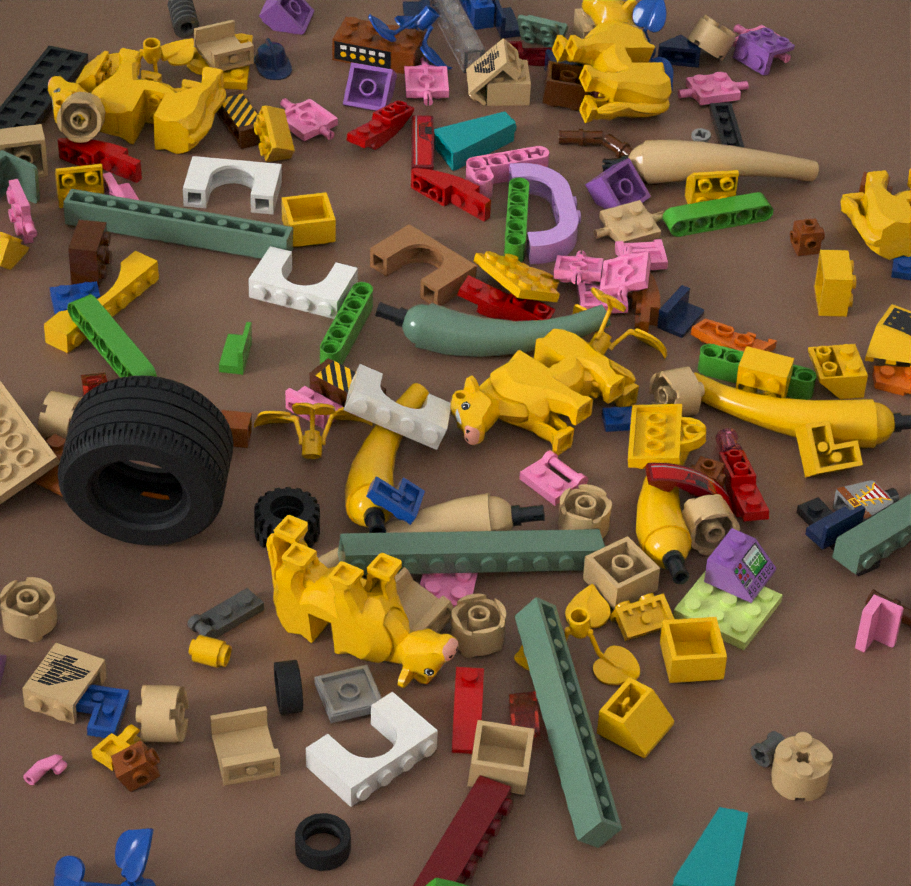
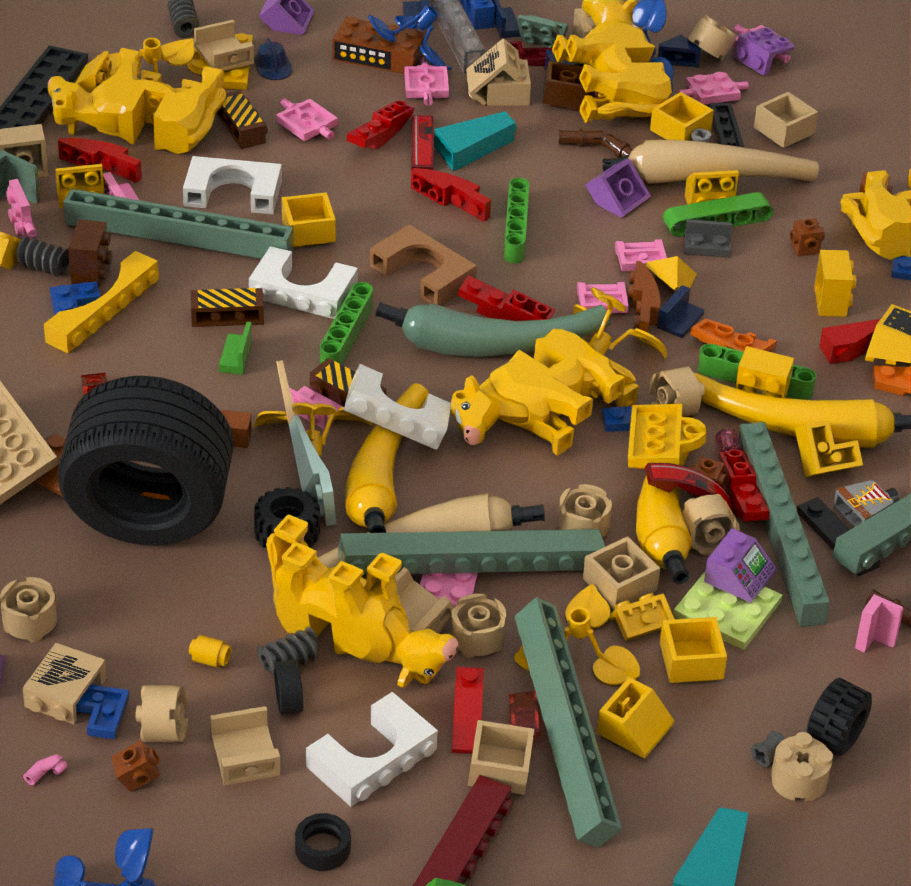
tan brick [38,391,82,439] -> none
tan brick [57,92,105,143] -> none
bright green beam [67,294,157,378] -> none
yellow plate [91,724,141,771] -> none
dark grey plate [187,588,264,639] -> none
yellow slope [254,105,295,163] -> none
light grey plate [314,665,382,723] -> none
medium lavender slope [343,62,397,111] -> none
blue plate [366,476,425,525] -> none
bright pink beam [465,146,549,198] -> none
yellow plate [473,251,560,302] -> none
lavender arch [509,163,581,264] -> none
bright pink plate [519,450,588,506] -> none
bright pink plate [554,250,604,285] -> none
tan plate [593,200,664,243] -> none
bright pink plate [600,245,651,303] -> none
dark blue panel [805,505,866,550] -> none
yellow slope [808,344,868,399] -> none
none -> dark grey piece [17,236,69,277]
none -> reddish brown brick [190,288,264,327]
none -> dark grey piece [257,627,319,676]
none -> light aqua plate [276,360,336,526]
none -> yellow slope [645,256,697,291]
none -> yellow piece [650,92,714,141]
none -> dark grey bracket [684,219,732,258]
none -> sand green brick [737,422,830,627]
none -> tan piece [754,92,818,148]
none -> black tyre [807,677,872,756]
none -> red slope [819,319,880,364]

